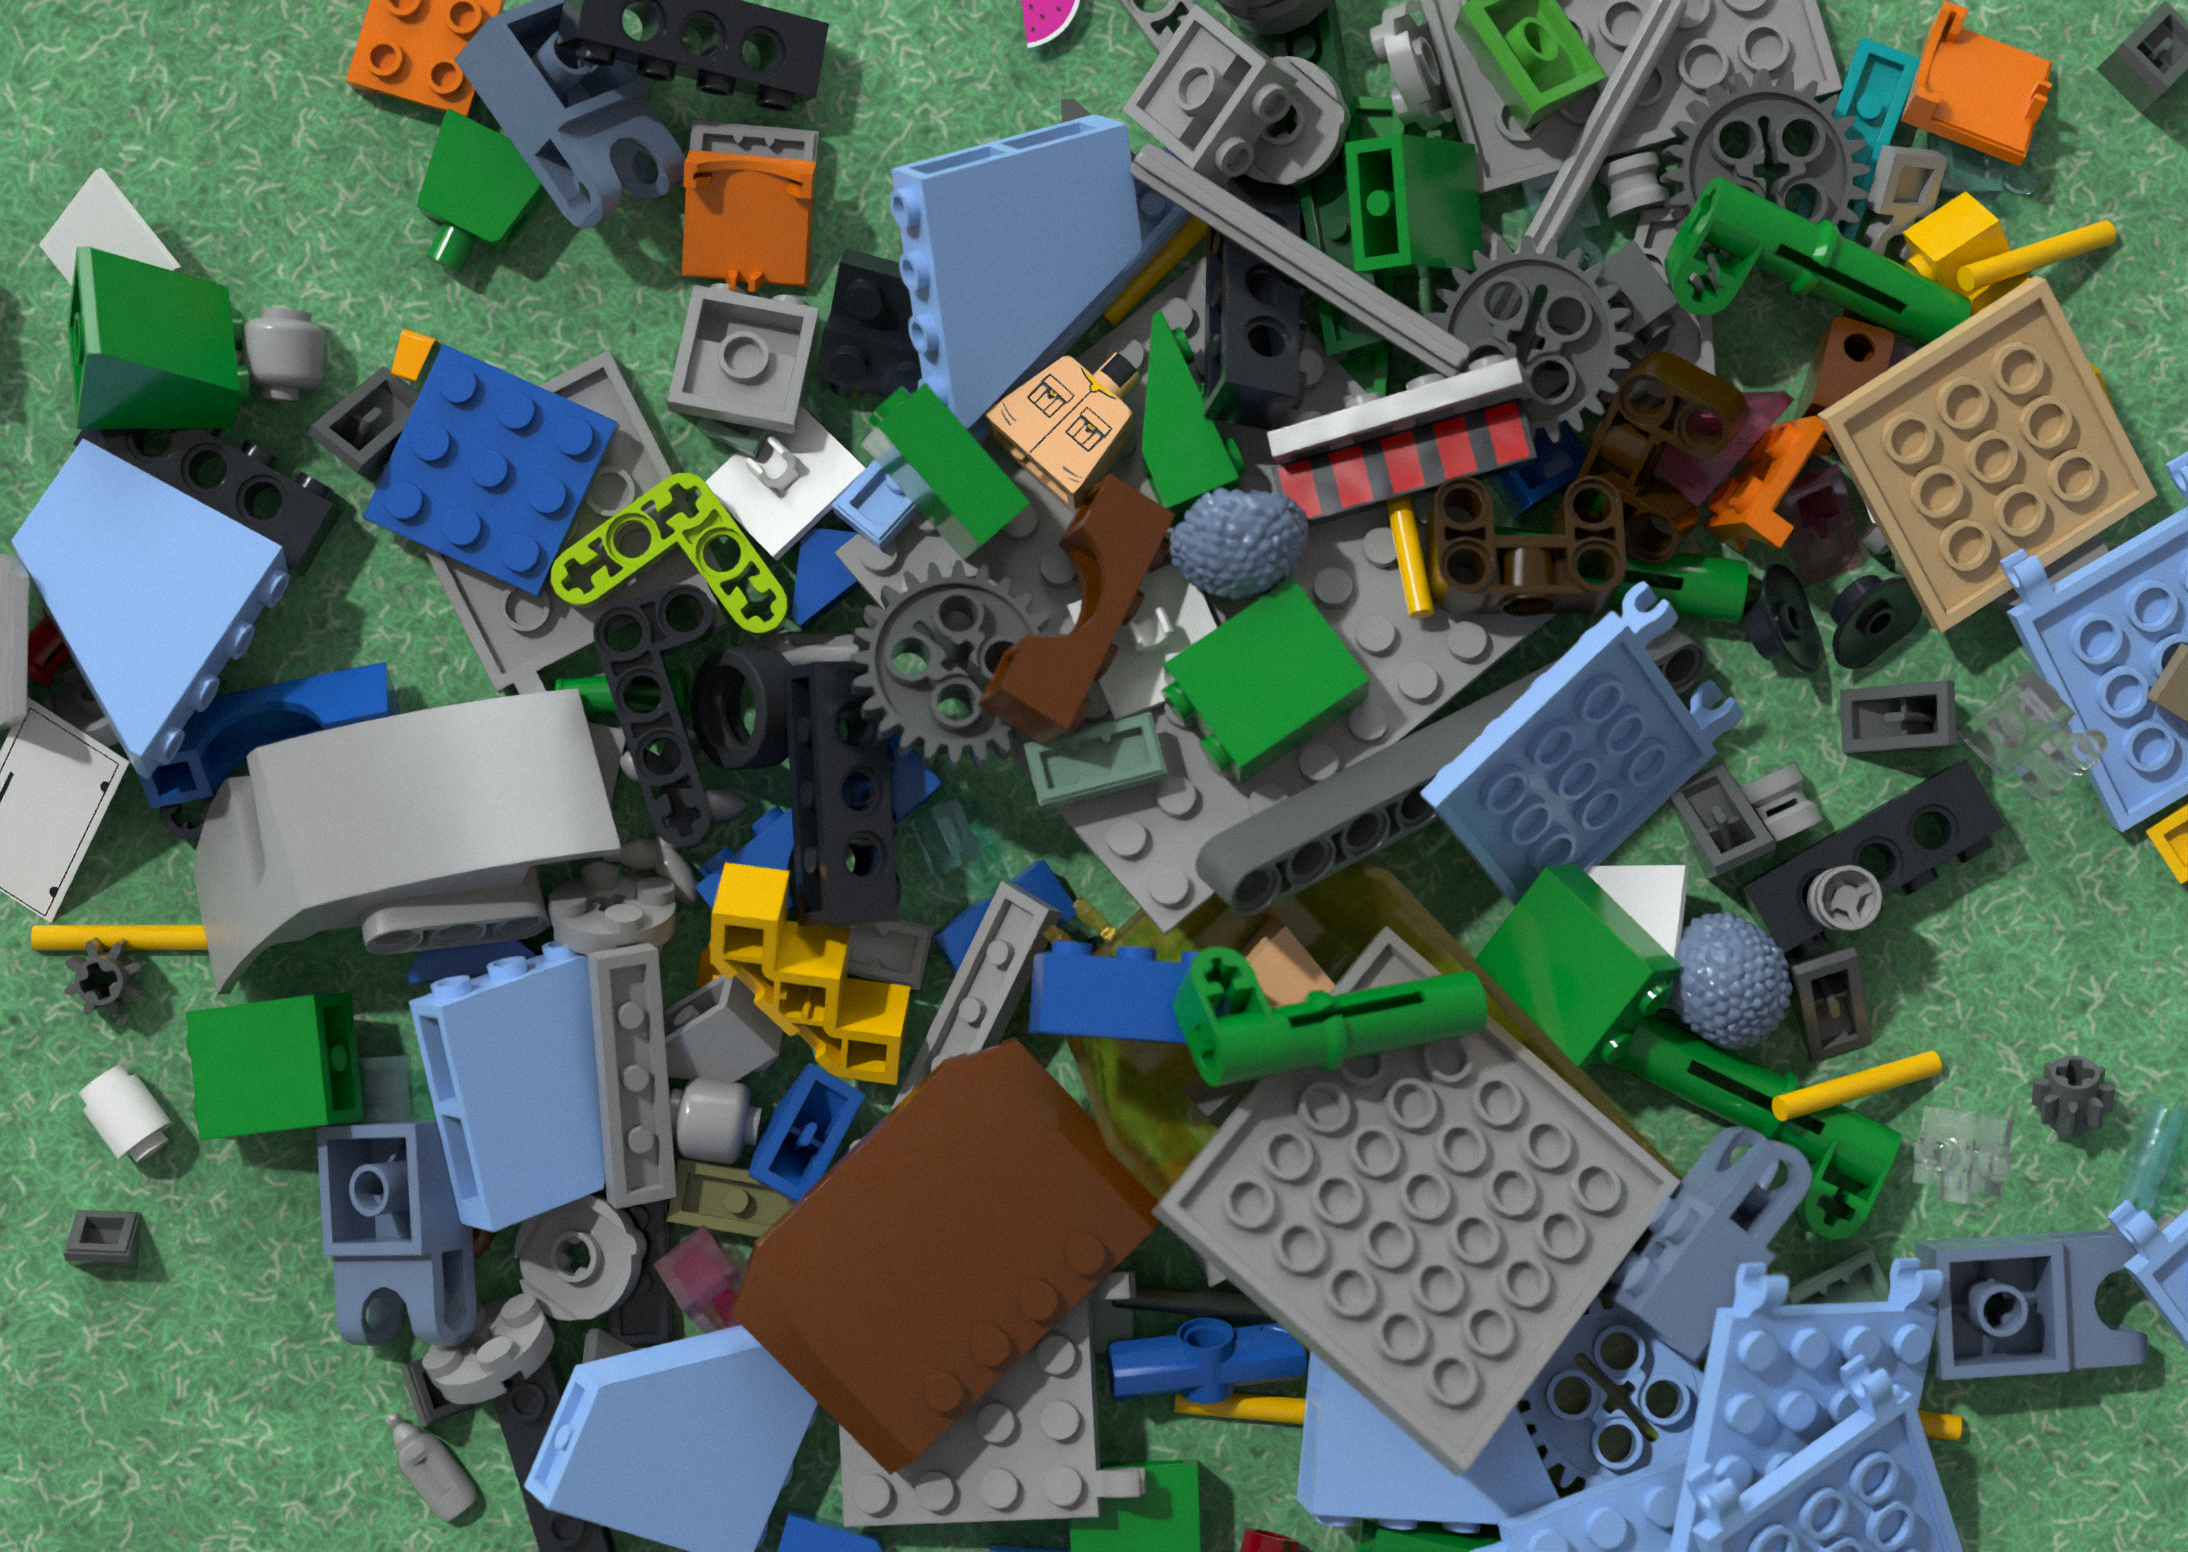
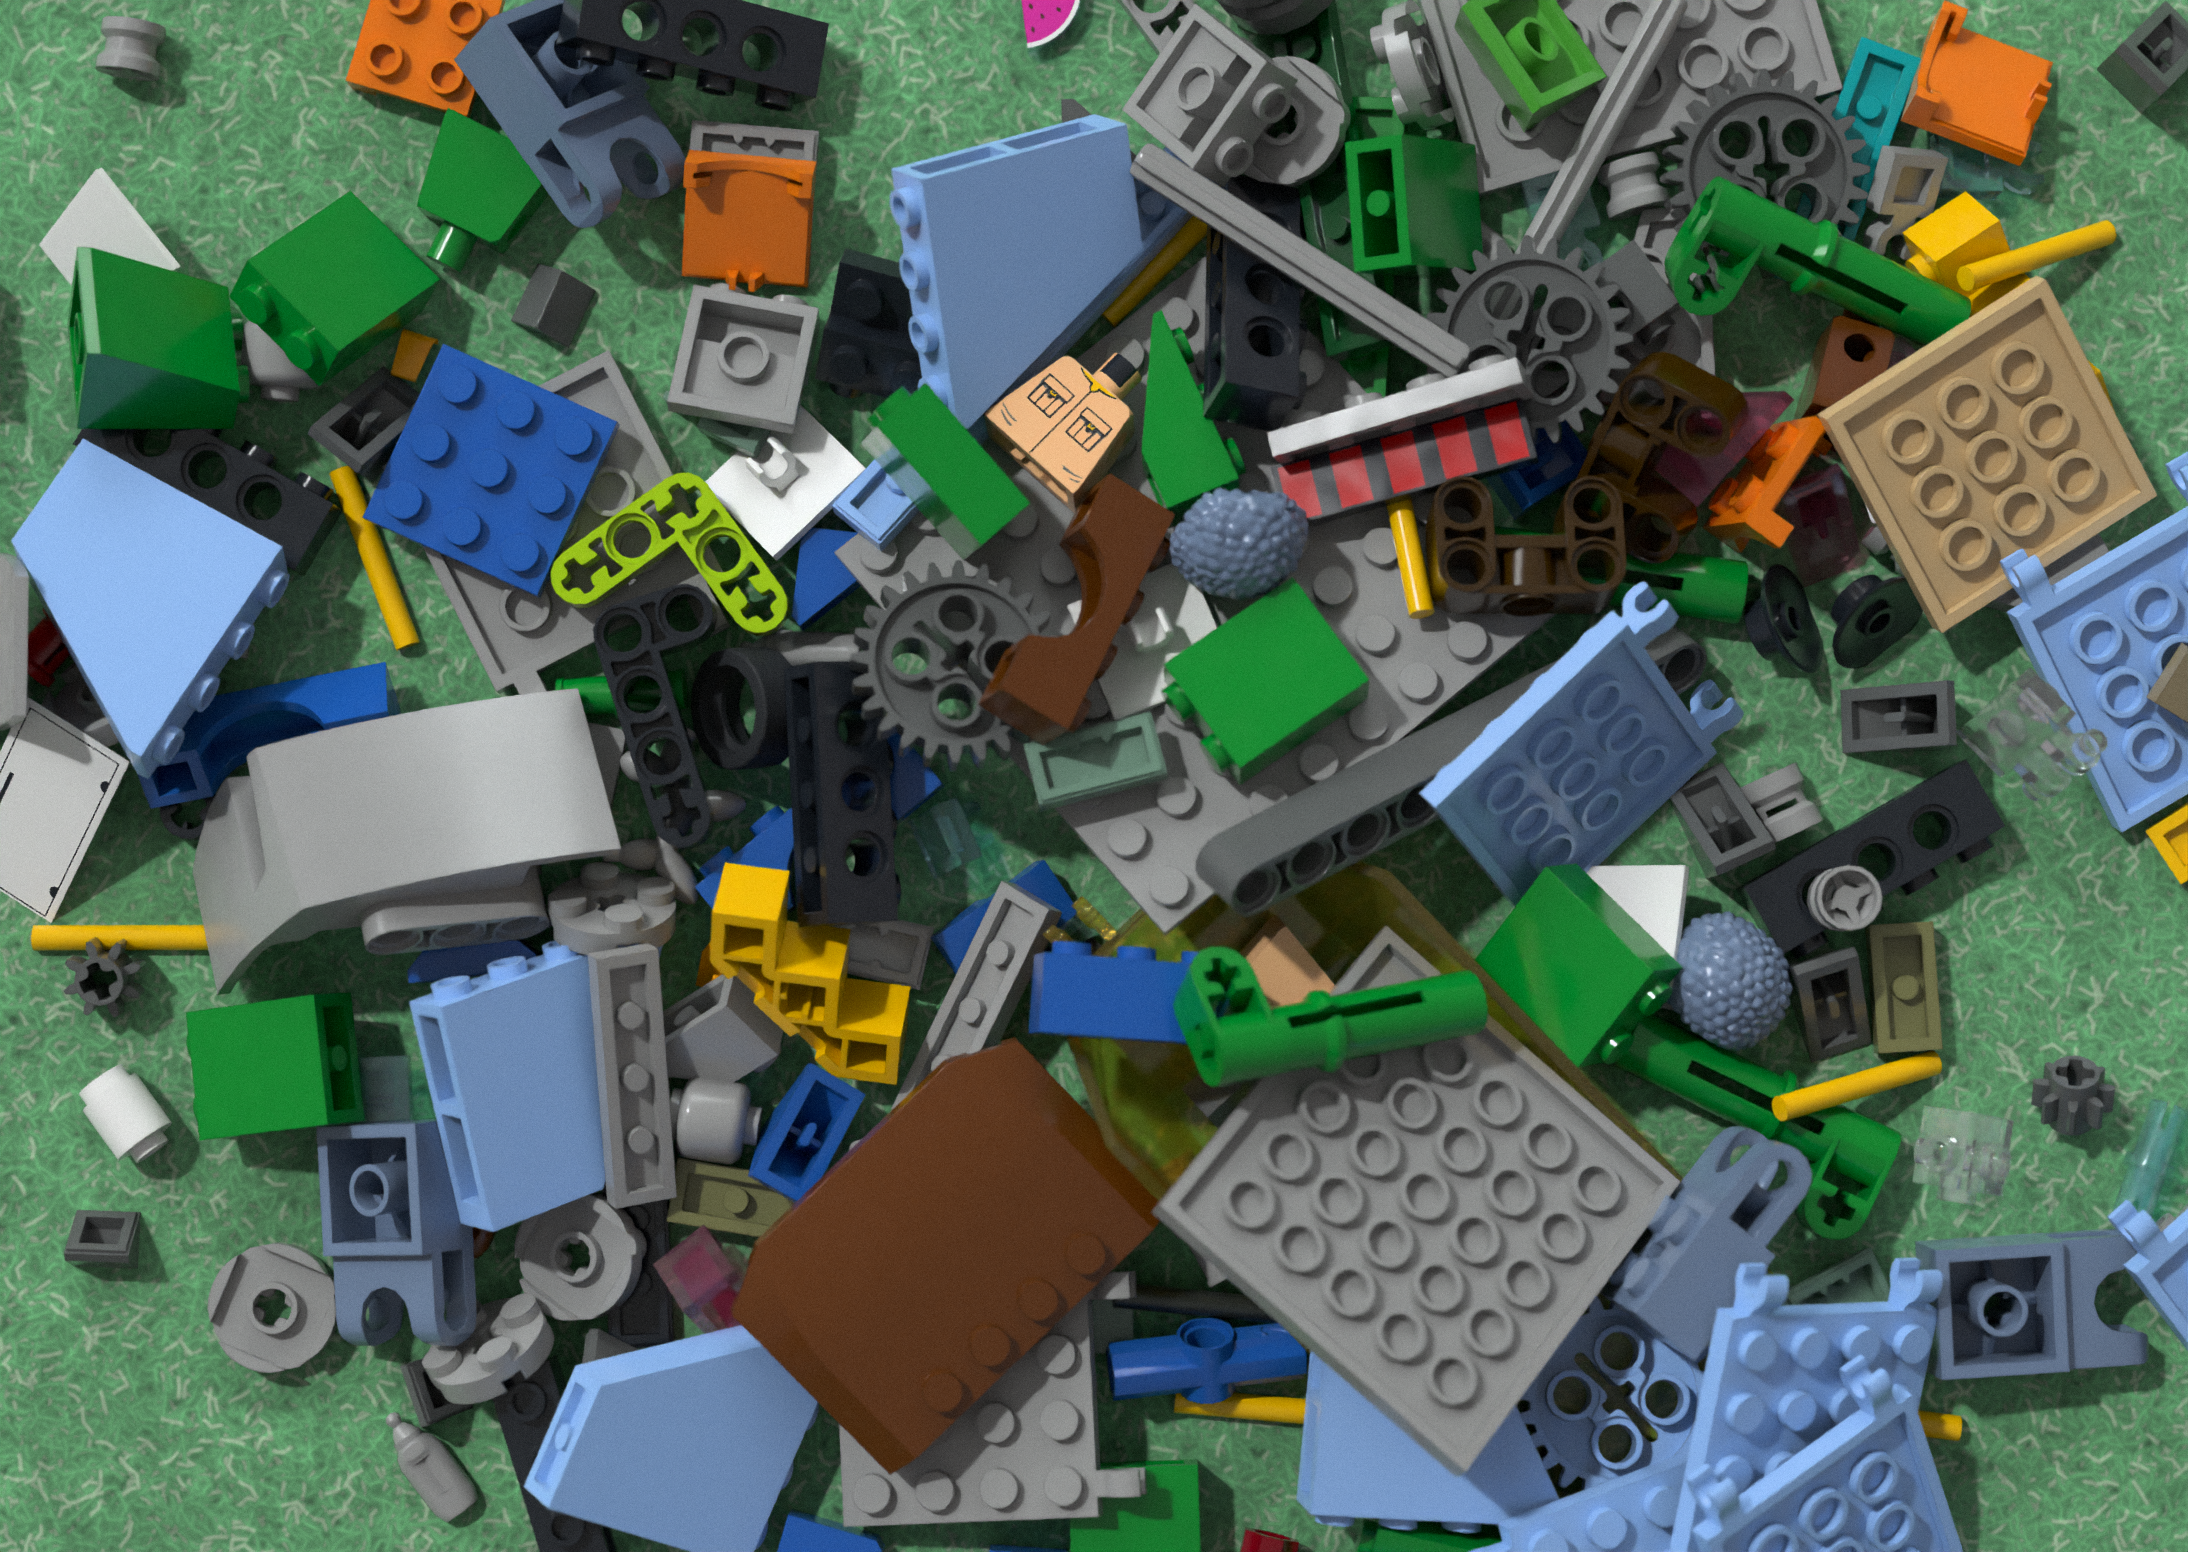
none -> light grey wheel [95,16,166,81]
none -> light grey plate [207,1242,337,1373]
none -> green brick [229,191,440,386]
none -> yellow bar [329,465,420,651]
none -> dark grey slope [511,264,596,348]
none -> olive plate [1865,921,1943,1053]

